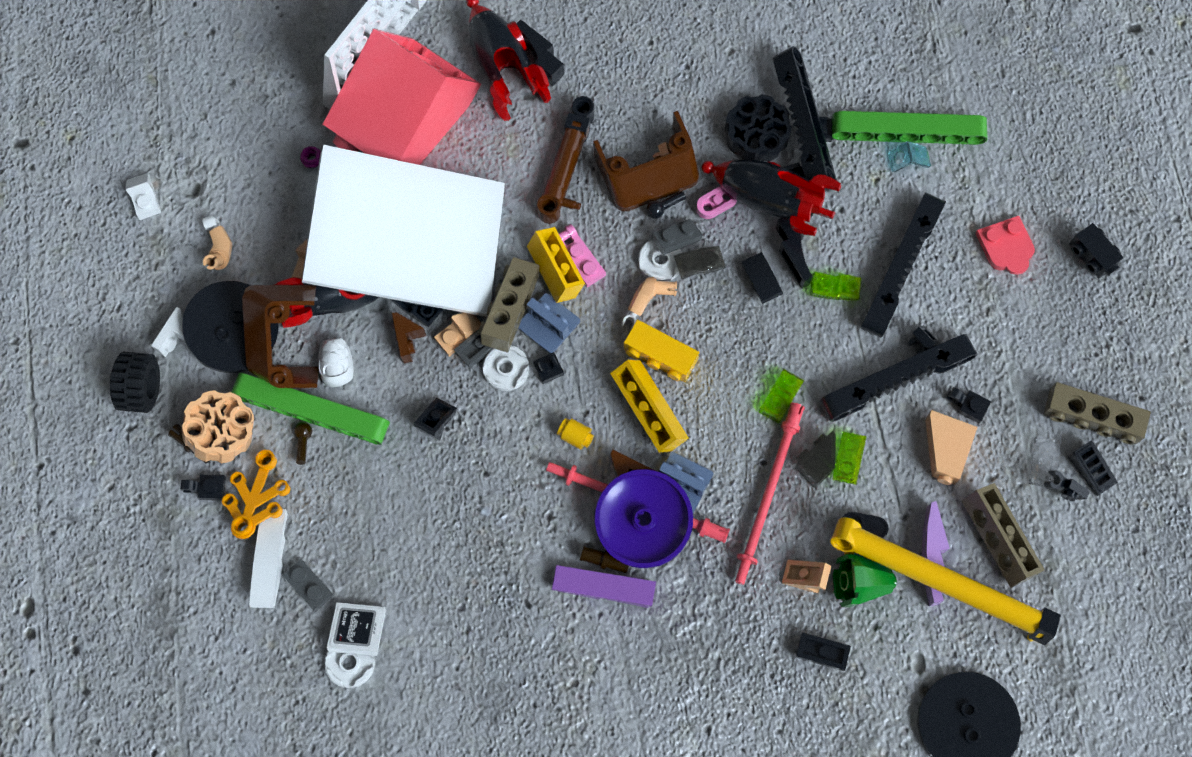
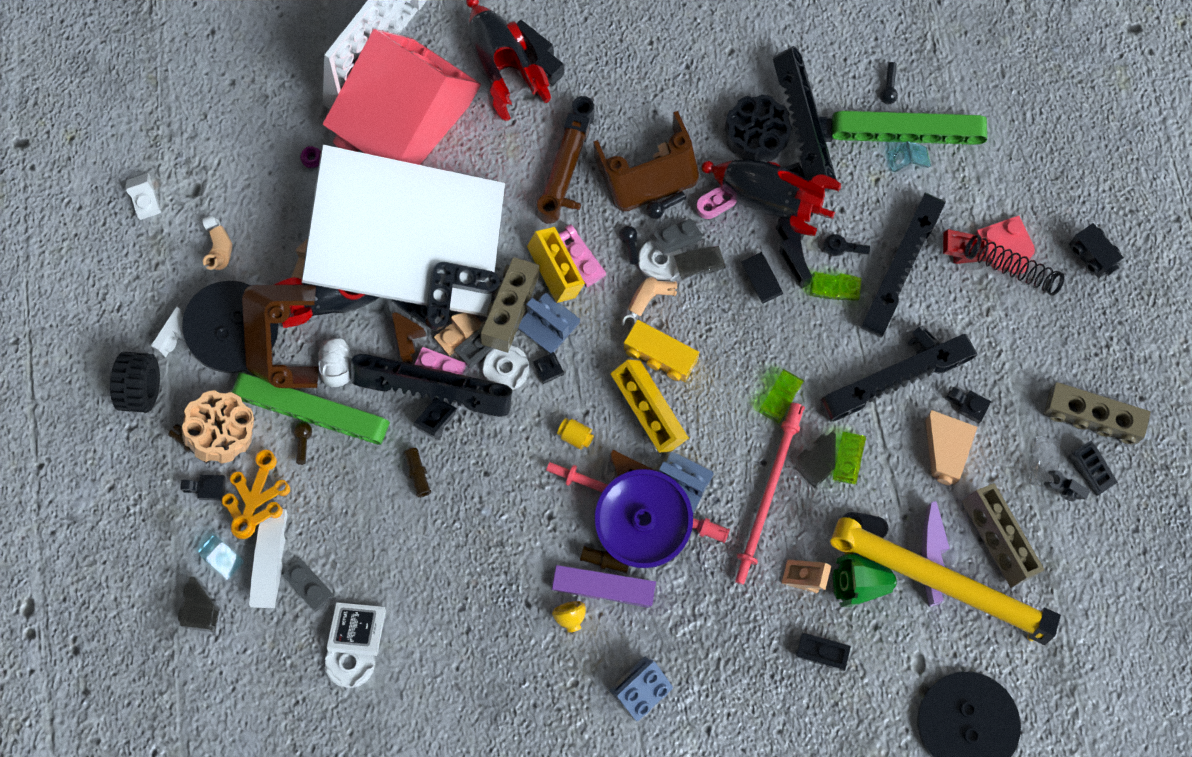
none -> clear smoke slope [178,577,220,632]
none -> clear light blue bracket [198,535,244,579]
none -> black gear [350,354,512,417]
none -> dark brown pin [403,448,431,498]
none -> bright pink plate [414,347,466,375]
none -> black beam [425,262,500,330]
none -> yellow brick [552,601,586,633]
none -> sand blue bracket [609,656,673,721]
none -> black bar [619,226,639,265]
none -> black plate [824,234,870,256]
none -> black bar [880,62,898,104]
none -> red slope [943,229,989,264]
none -> black piece [965,234,1065,296]

